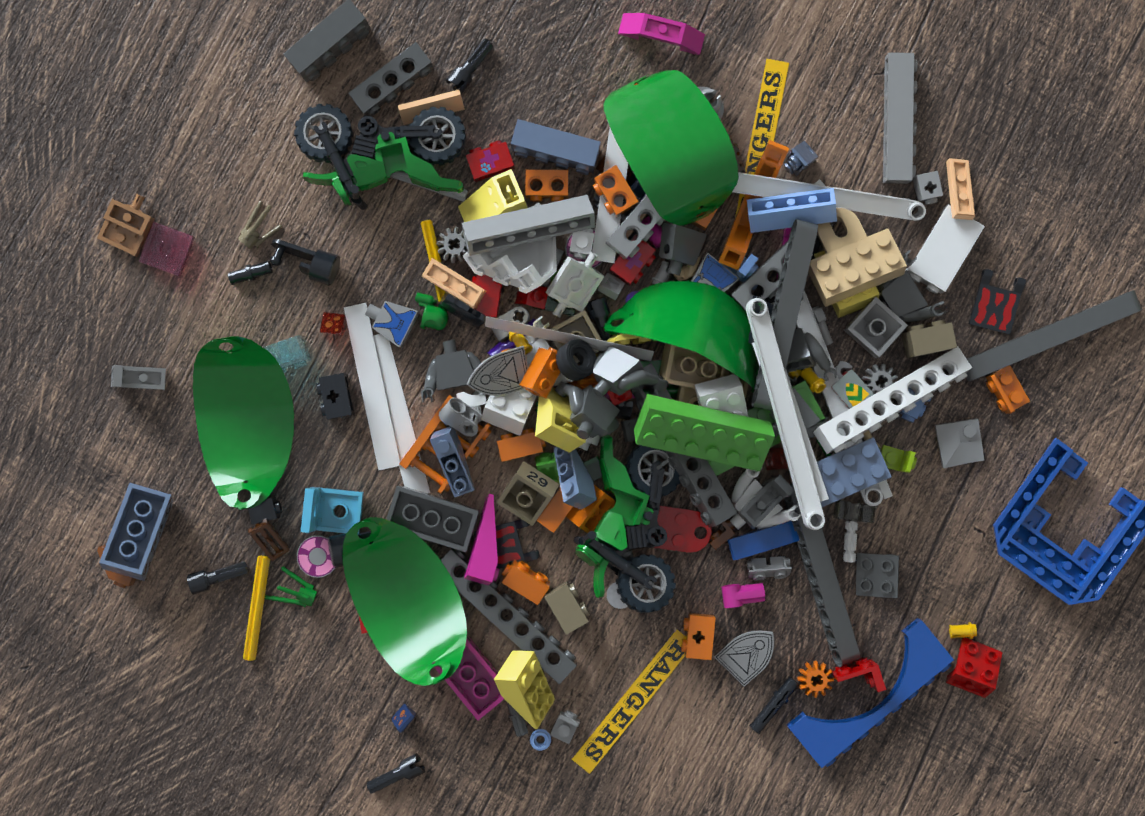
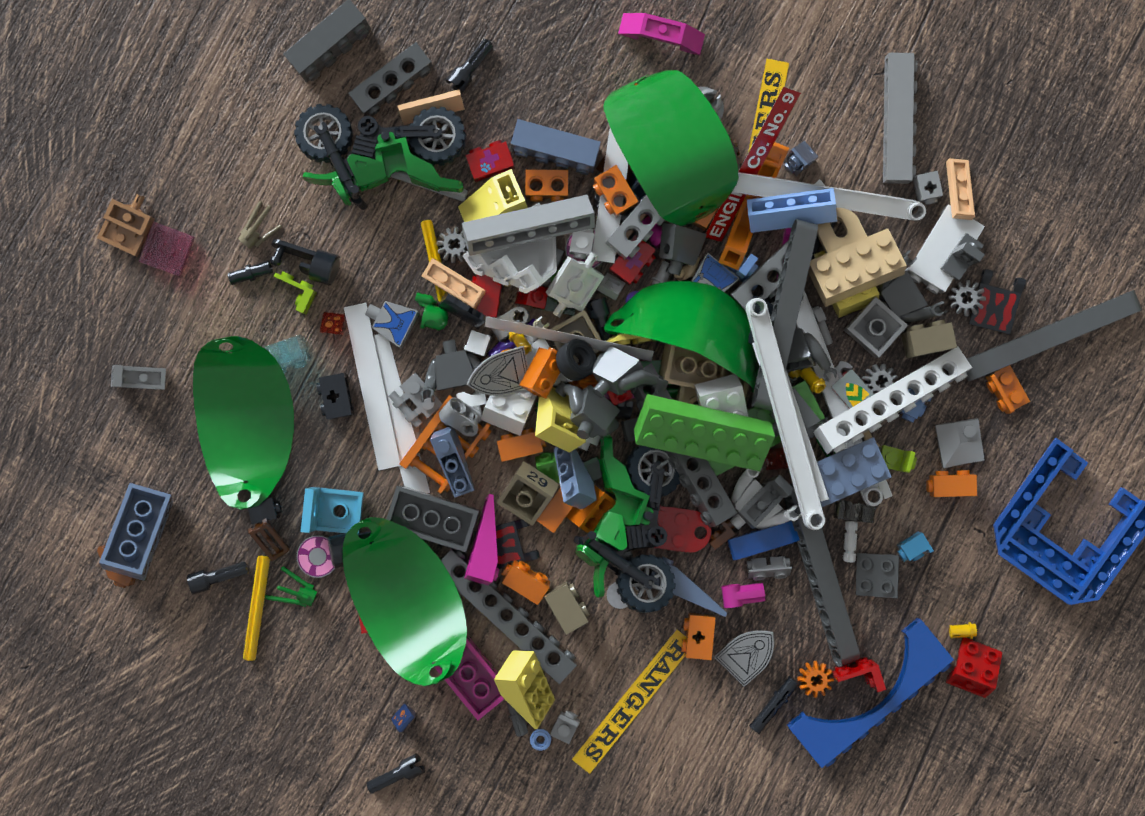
none -> lime bracket [274,271,317,315]
none -> light grey plate [388,373,443,428]
none -> white panel [464,330,492,357]
none -> sand blue slope [649,556,727,617]
none -> red sticker [706,87,801,242]
none -> dark azure brick [897,531,934,562]
none -> orange brick [926,470,977,497]
none -> dark grey bracket [940,233,985,281]
none -> light grey gear [949,280,986,317]

